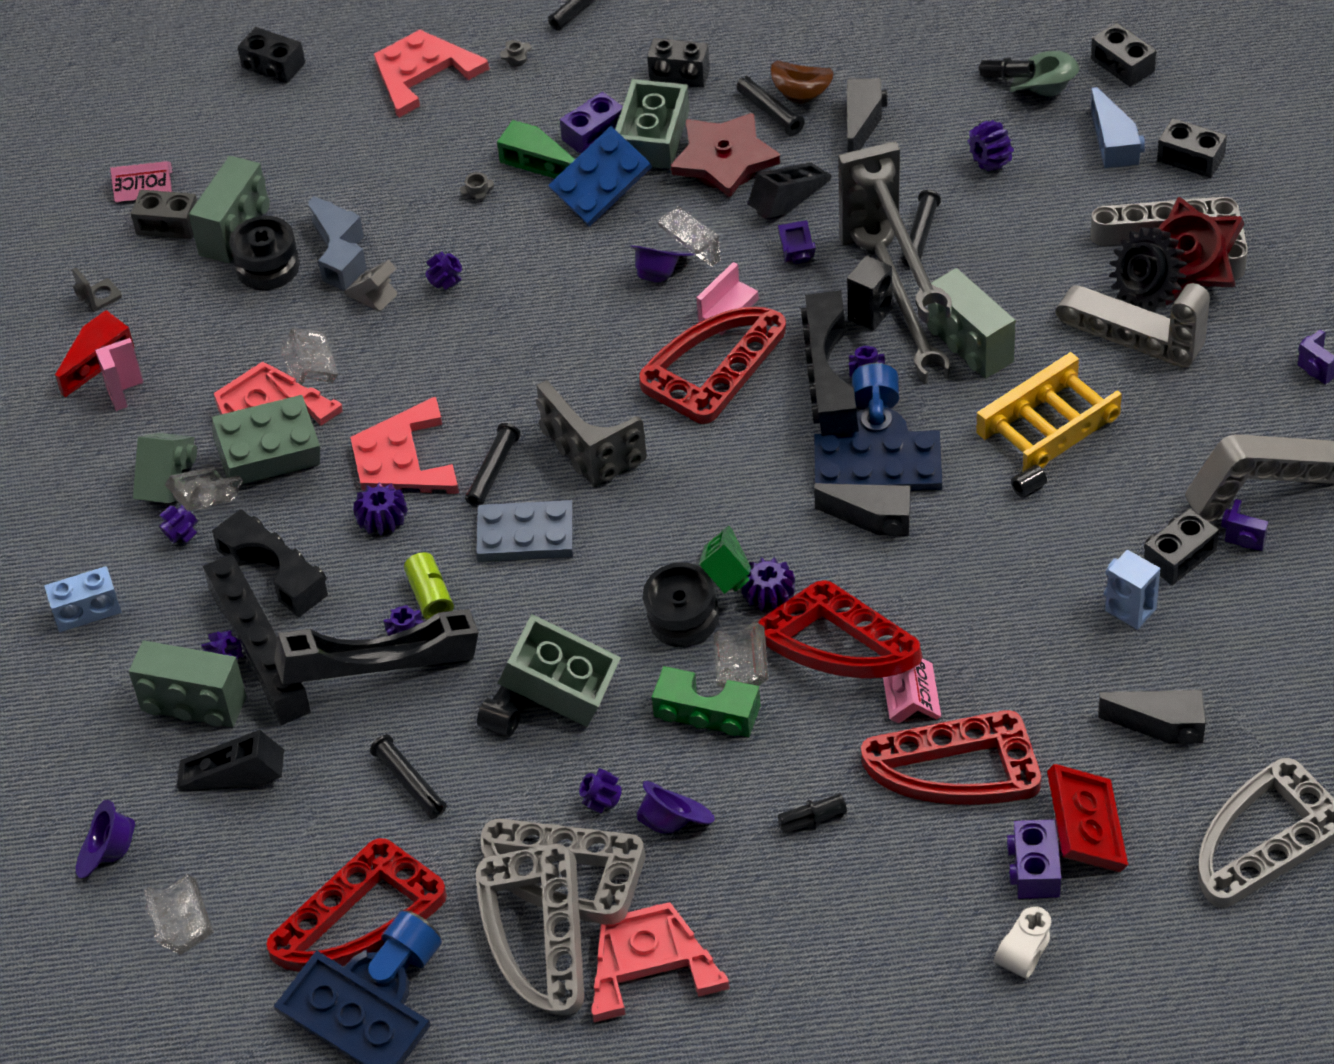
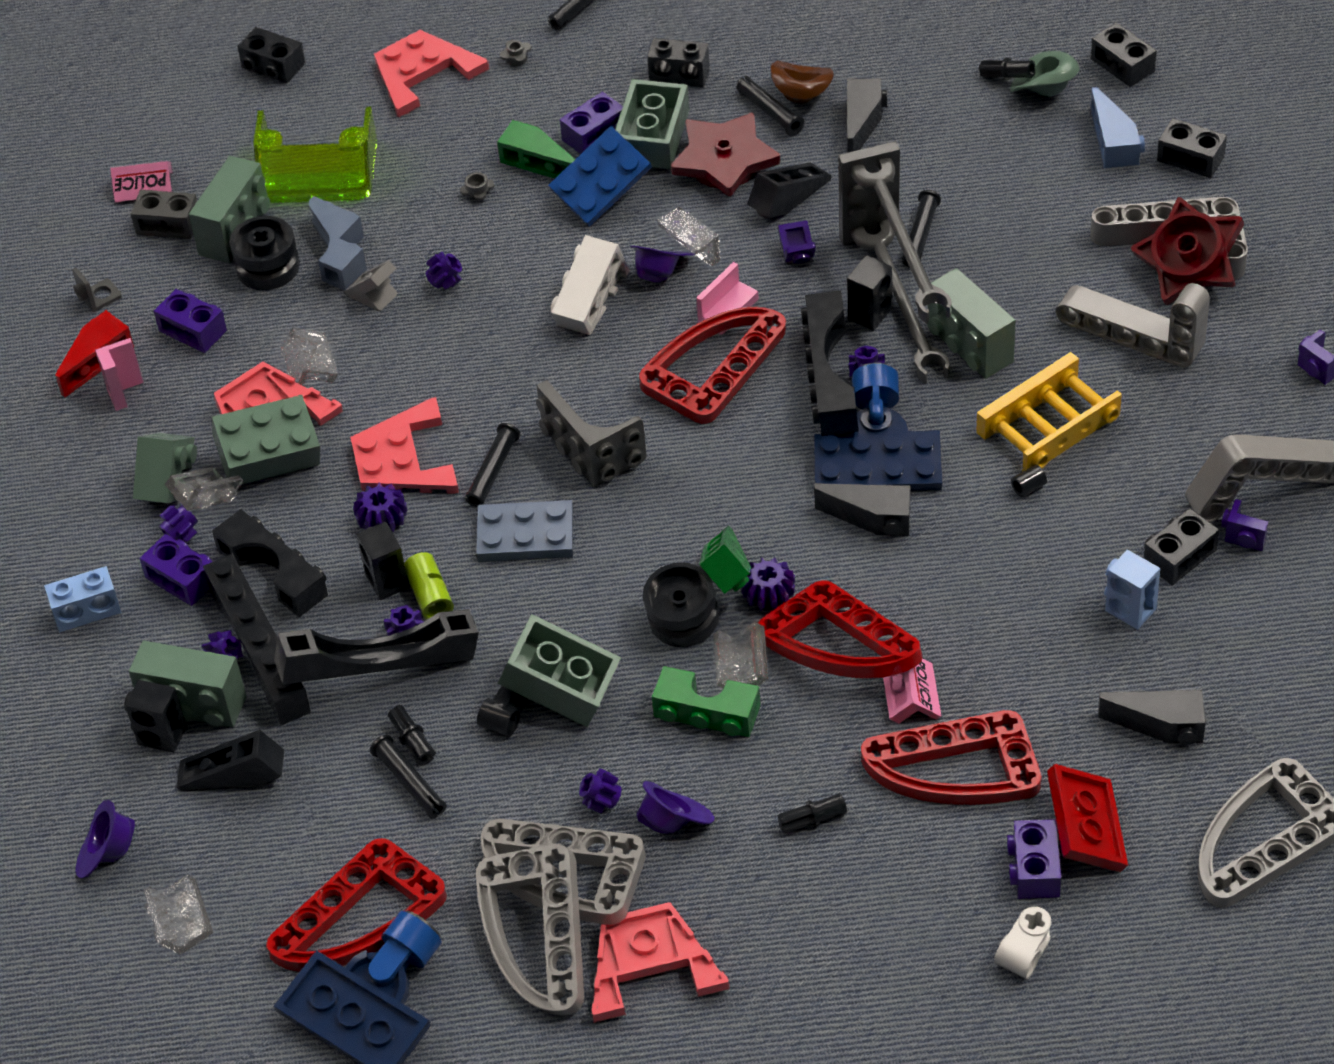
dark purple gear [967,120,1014,171] -> none
black gear [1109,227,1187,312] -> none
none -> black brick [124,680,187,753]
none -> dark purple brick [139,534,213,606]
none -> dark purple brick [154,289,227,353]
none -> clear neon green windscreen [253,107,377,203]
none -> black brick [356,522,409,600]
none -> black axle [388,705,436,765]
none -> white wedge [551,235,630,335]

